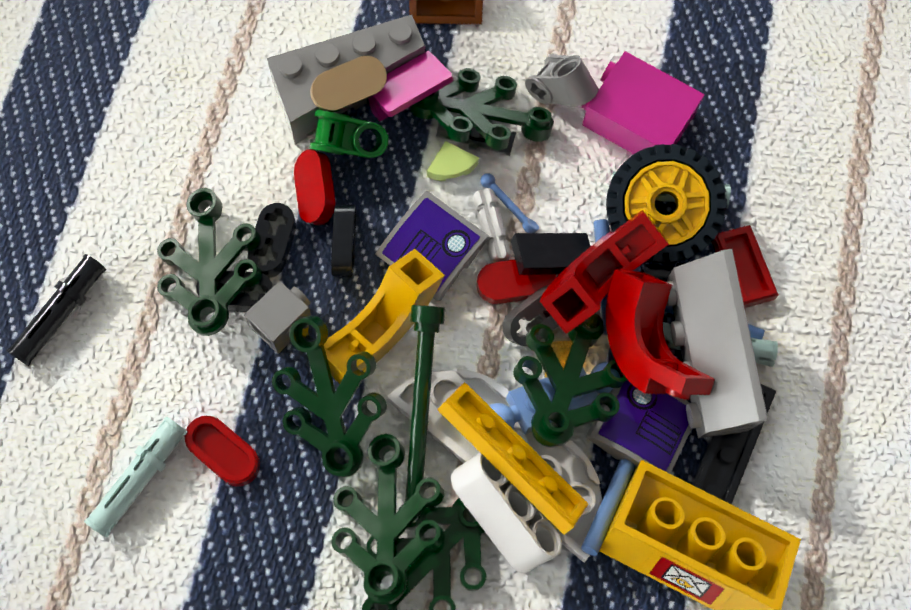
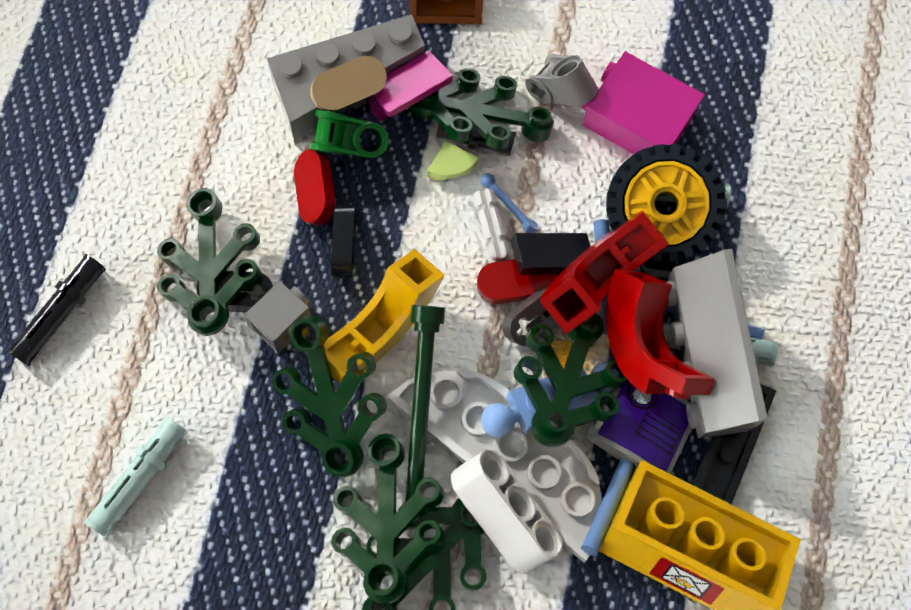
red tile [184,416,260,487] -> none
black beam [247,203,296,278] -> none
slope [375,191,490,301] -> none
yellow tile [437,382,588,535] -> none
red tile [712,225,779,308] -> none

